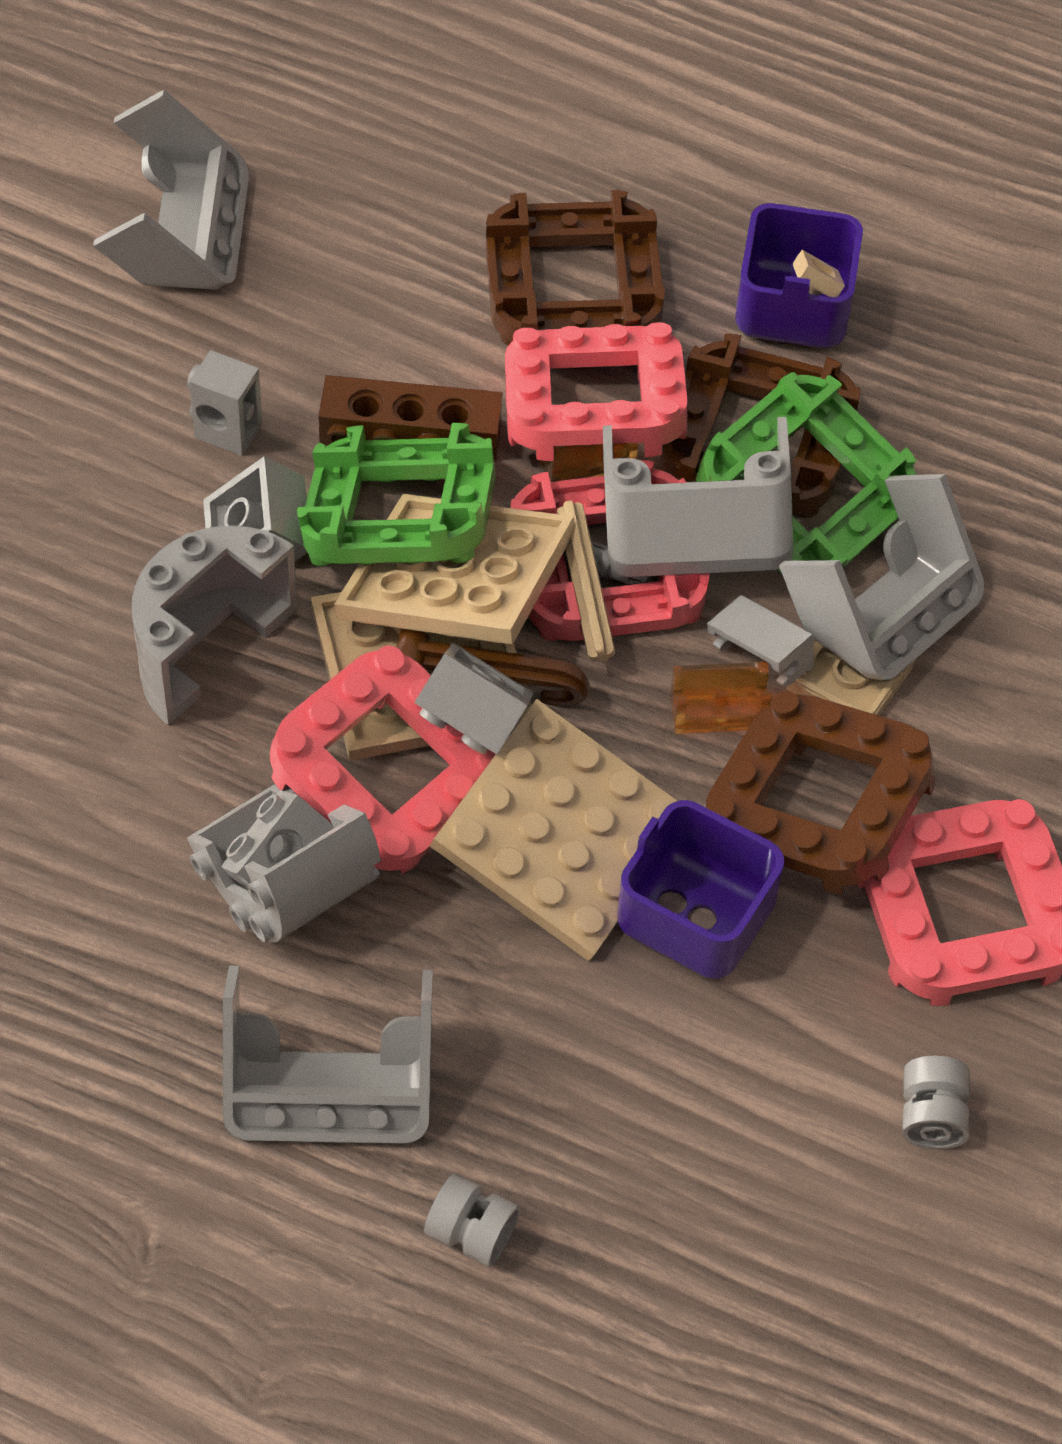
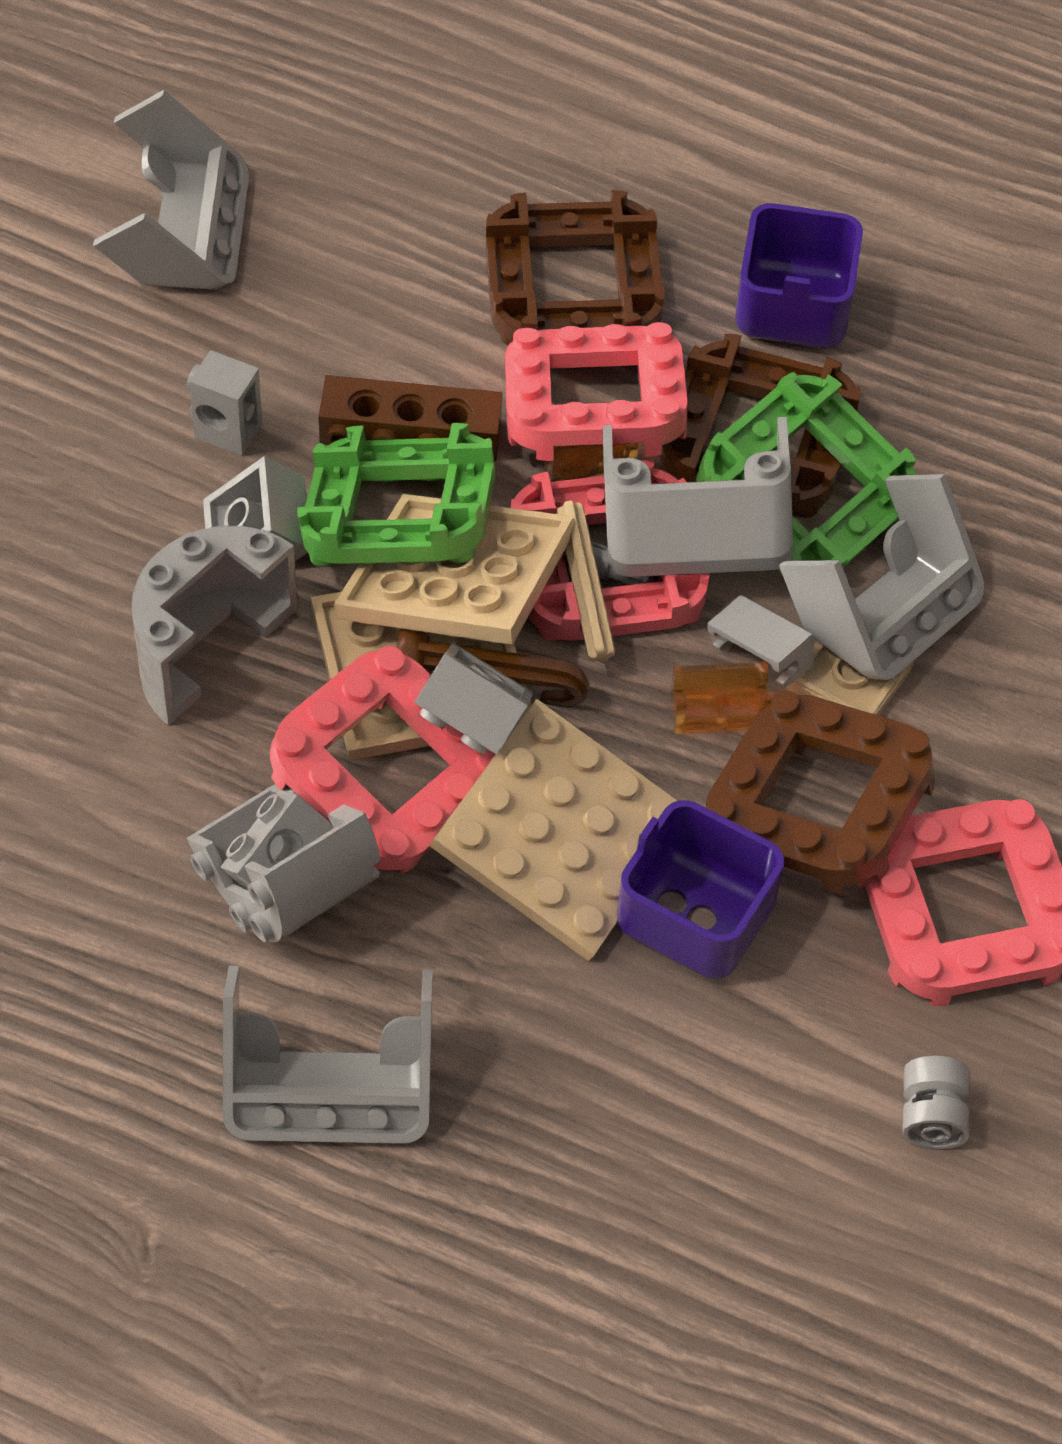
light grey wheel [424,1173,521,1267] -> none
tan plate [793,250,845,297] -> none

